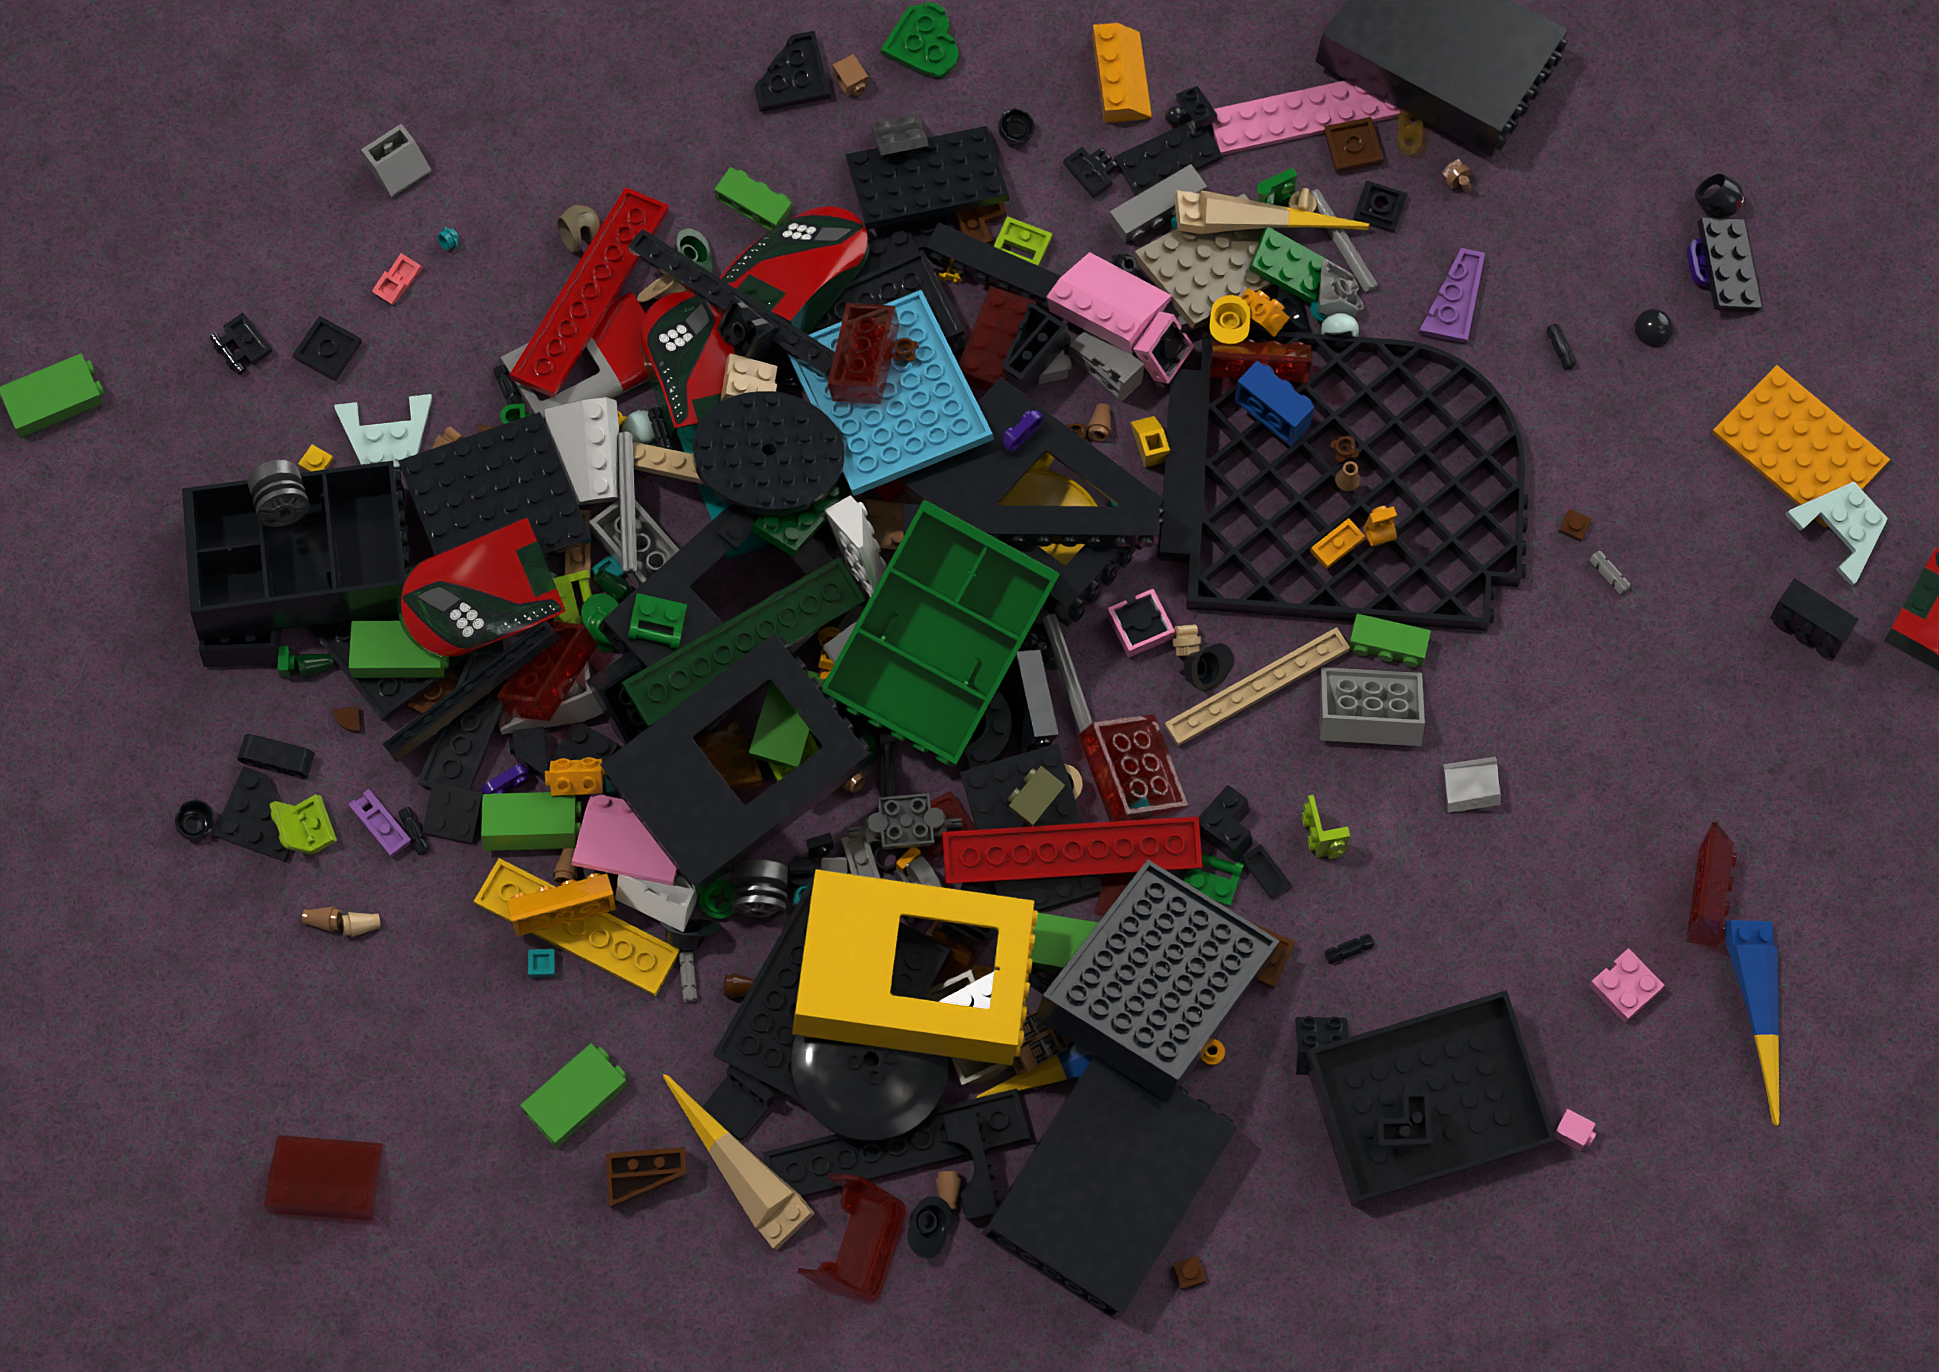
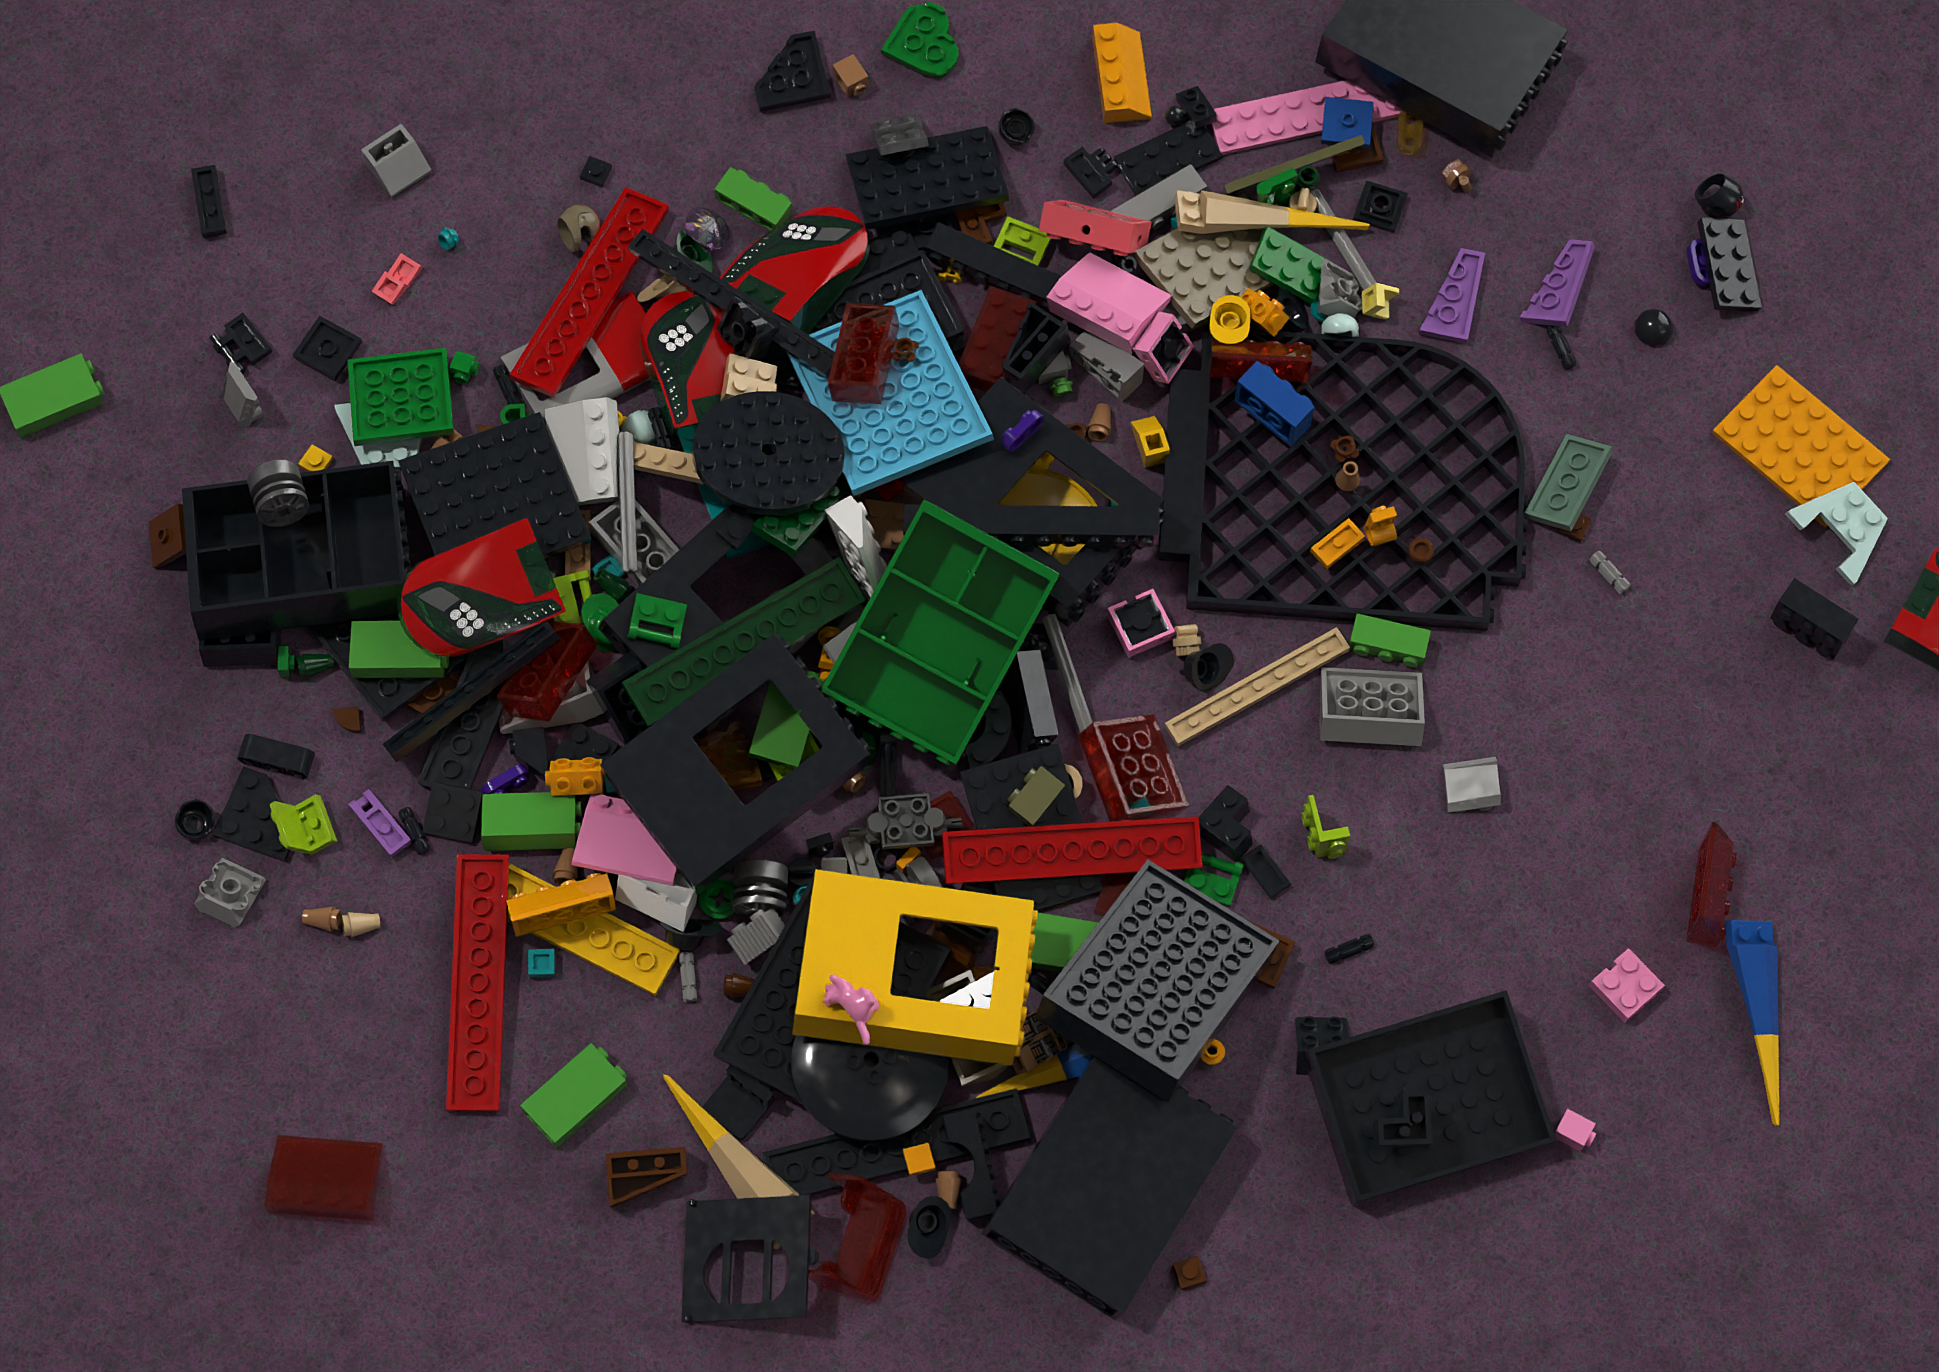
none -> reddish brown plate [149,503,186,569]
none -> black plate [191,165,227,238]
none -> light grey slope [194,858,266,928]
none -> light grey slope [220,362,264,427]
none -> green plate [348,348,454,446]
none -> red plate [446,854,510,1112]
none -> green plate [449,351,480,385]
none -> black plate [580,156,612,188]
none -> black door [681,1195,819,1323]
none -> clear purple dish [683,207,730,253]
none -> light grey brick [727,908,785,965]
none -> bright pink animal [823,974,879,1045]
none -> light orange tile [903,1143,935,1176]
none -> coral brick [1039,200,1152,256]
none -> bright green plate [1049,378,1073,397]
none -> olive tile [1224,135,1365,195]
none -> dark green cone [1296,166,1320,192]
none -> blue plate [1321,97,1373,149]
none -> light yellow panel [1362,283,1399,319]
none -> reddish brown tile [1408,538,1434,565]
none -> medium lavender wing [1520,239,1595,327]
none -> sand green plate [1525,434,1613,531]

